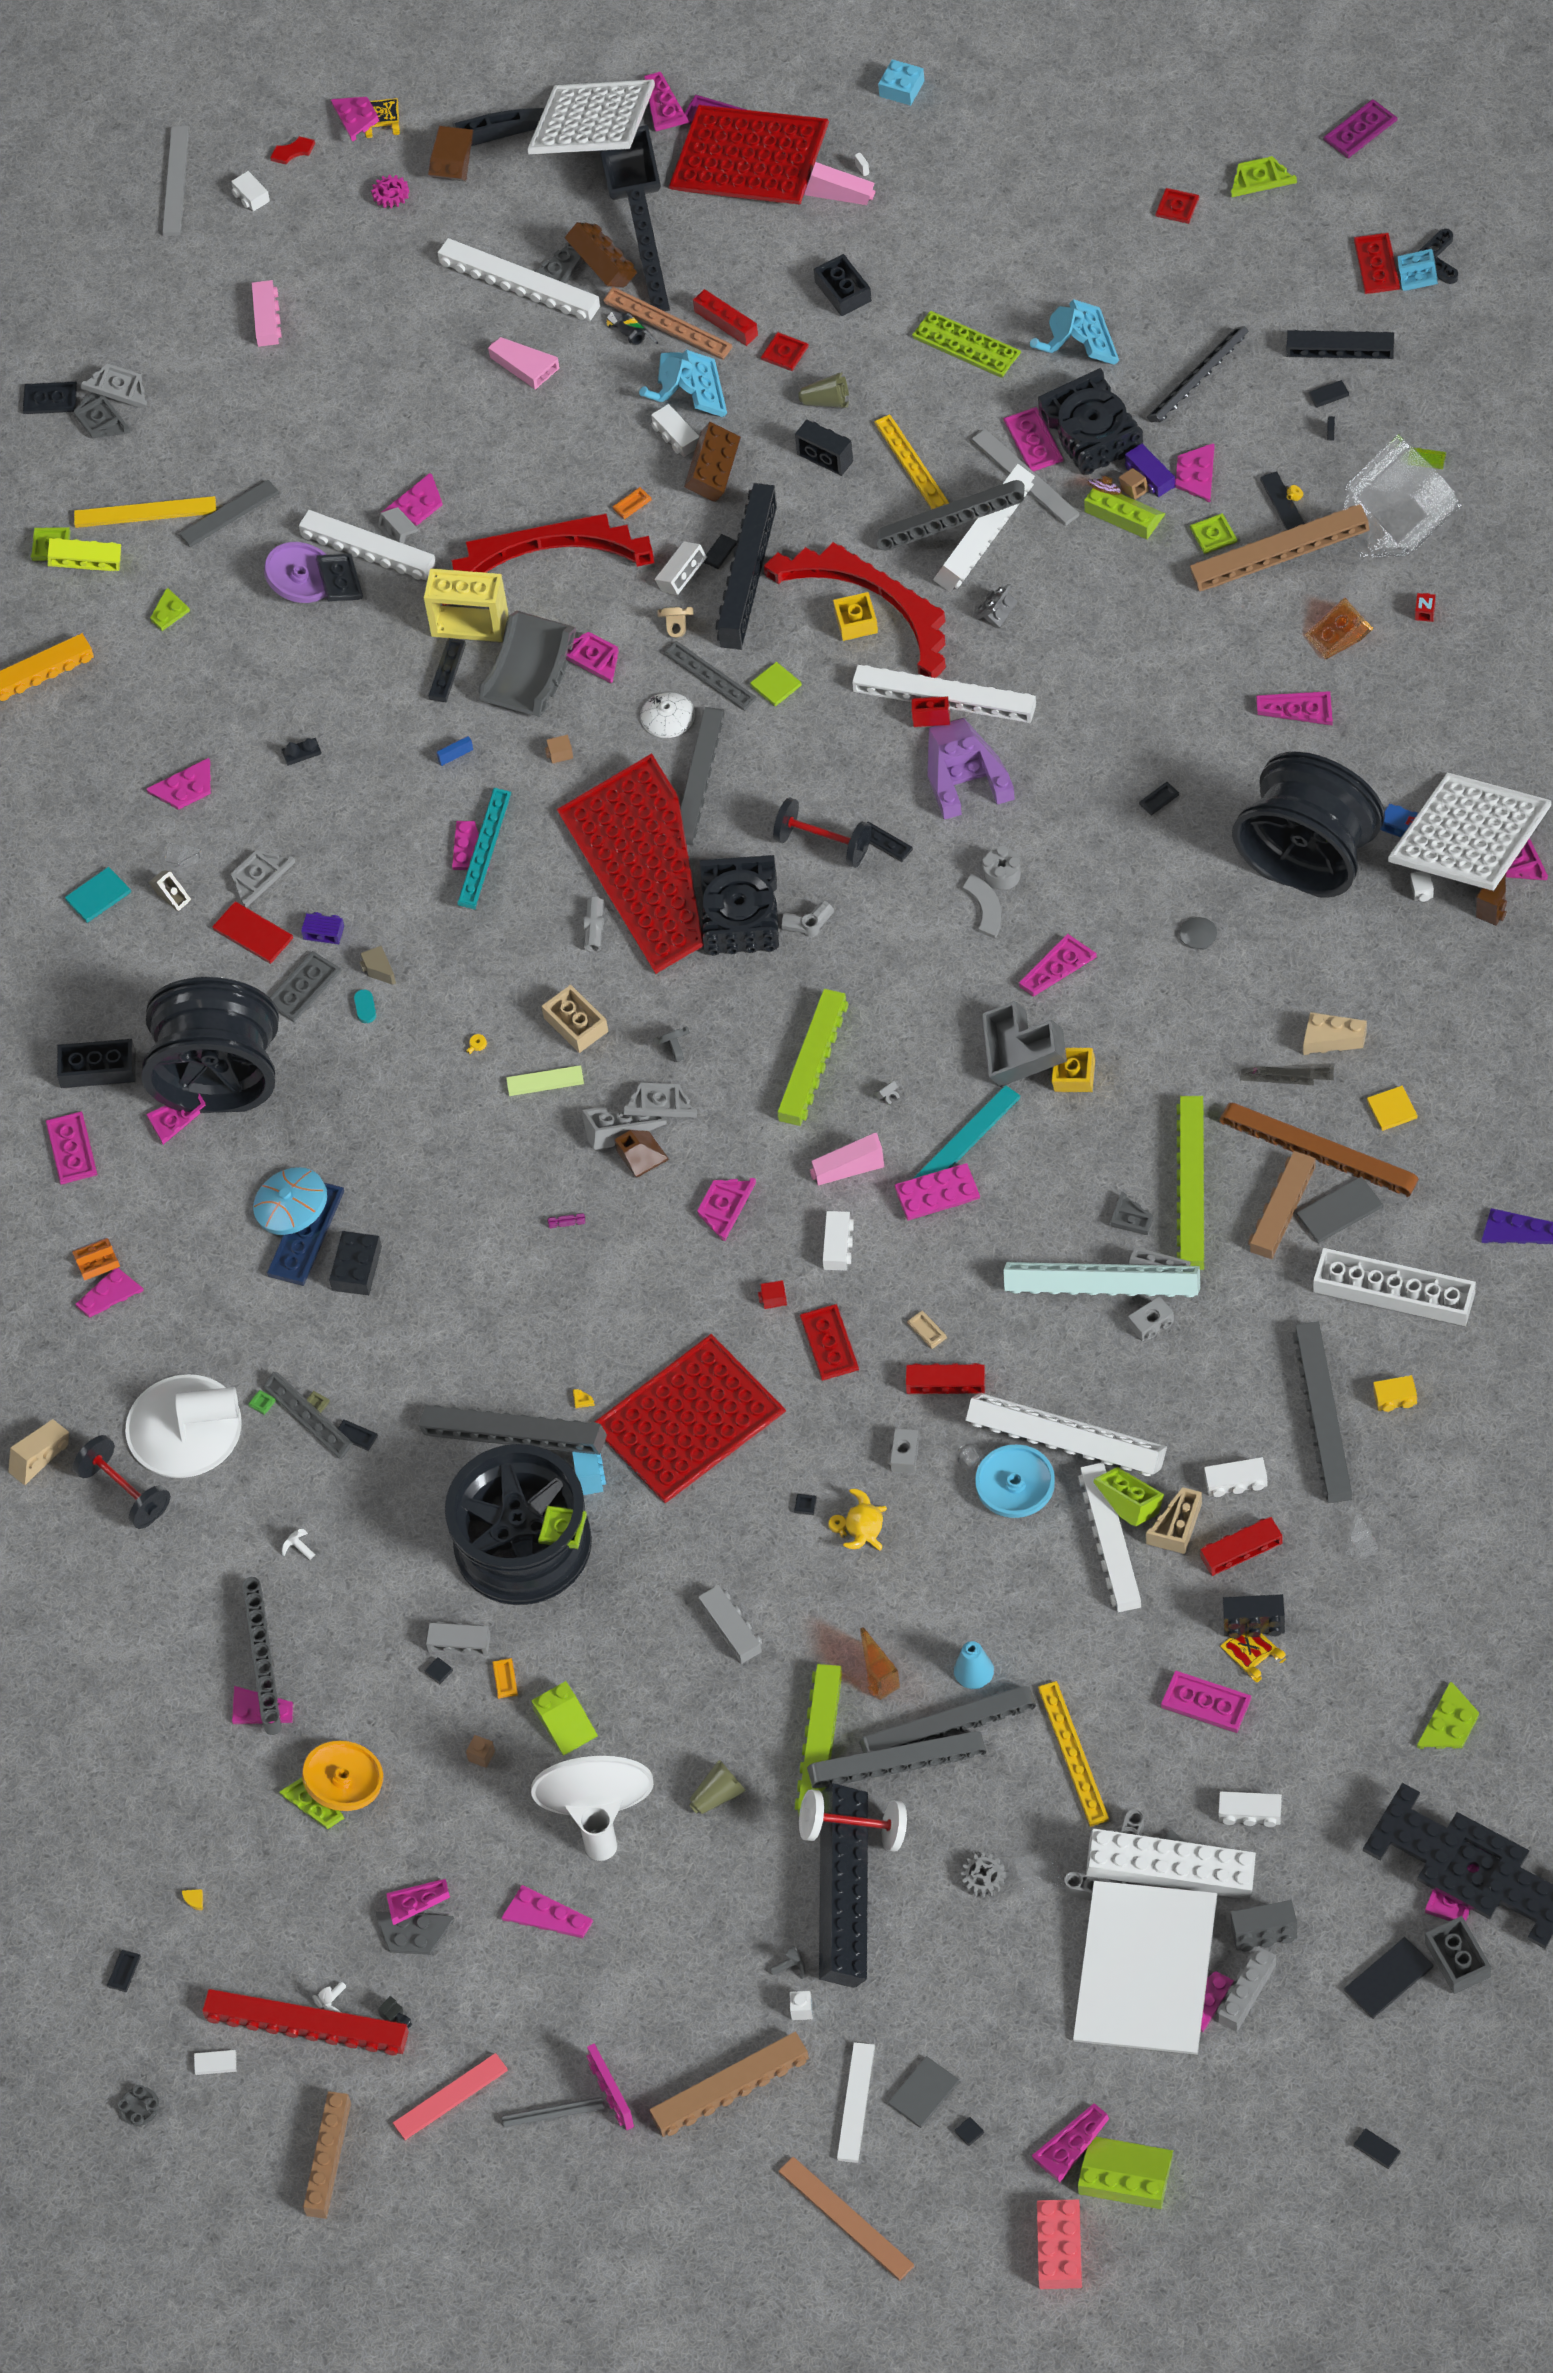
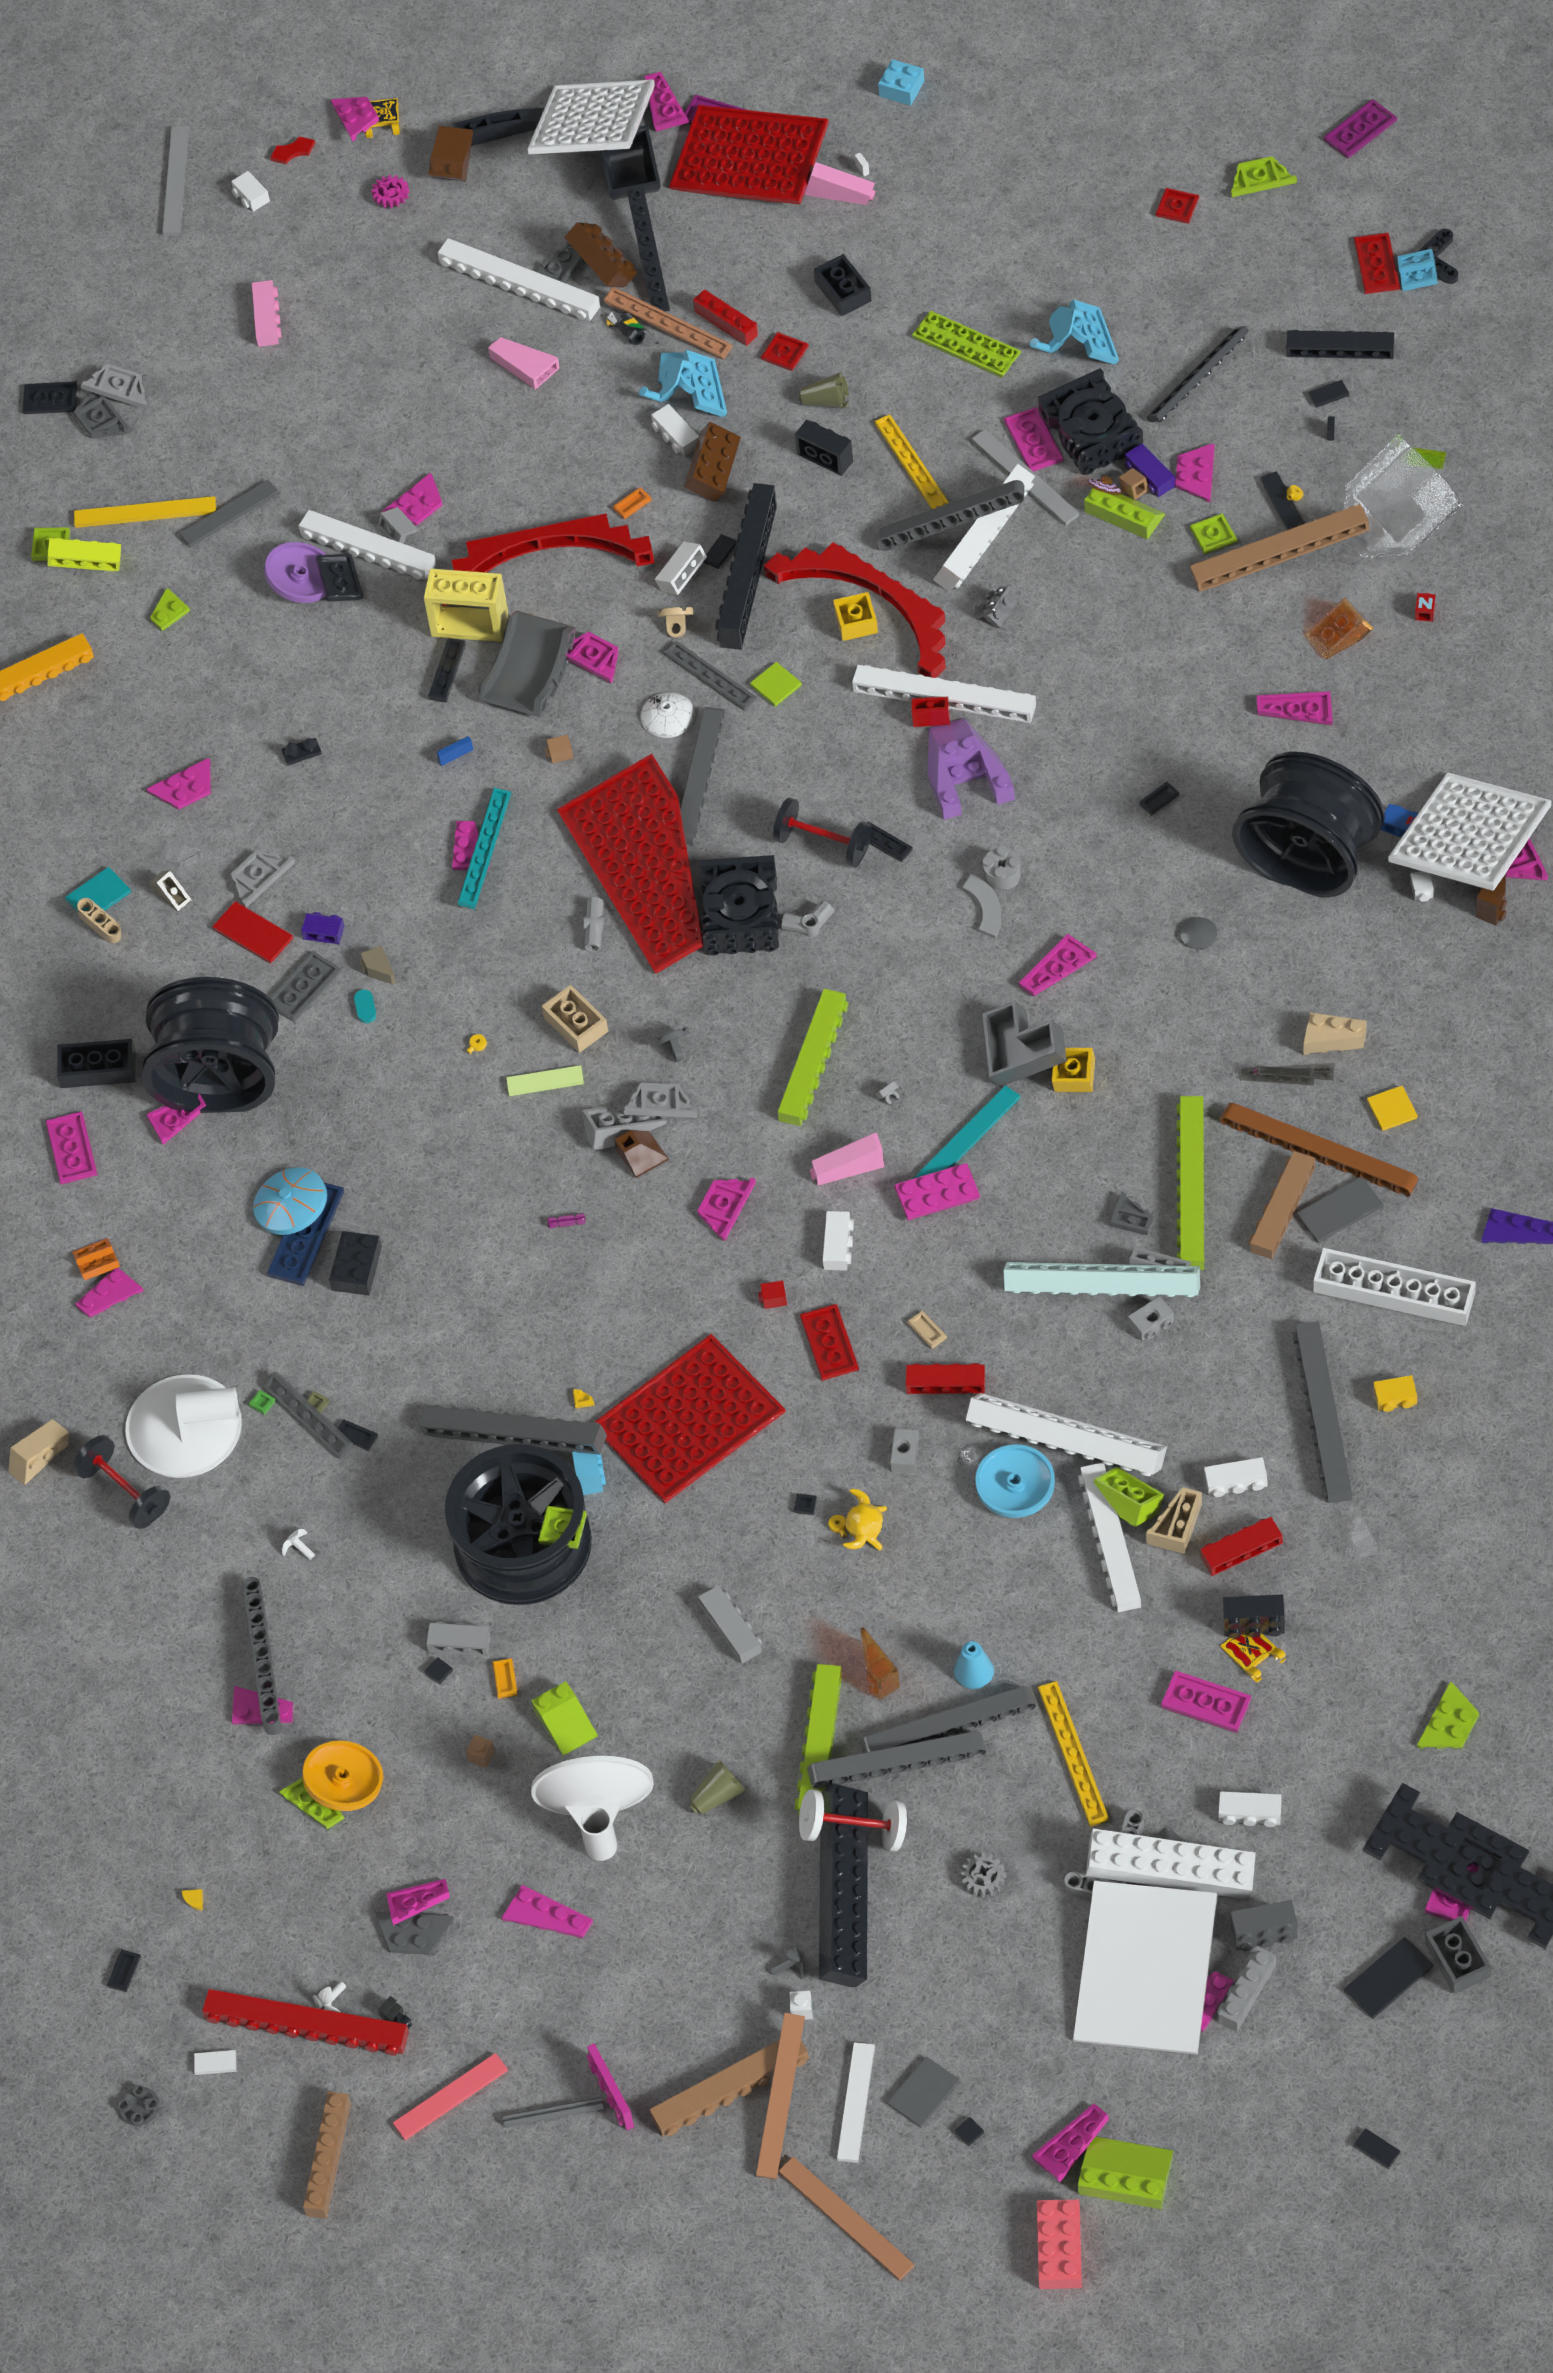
none -> tan beam [77,898,122,943]
none -> nougat tile [756,2013,805,2180]

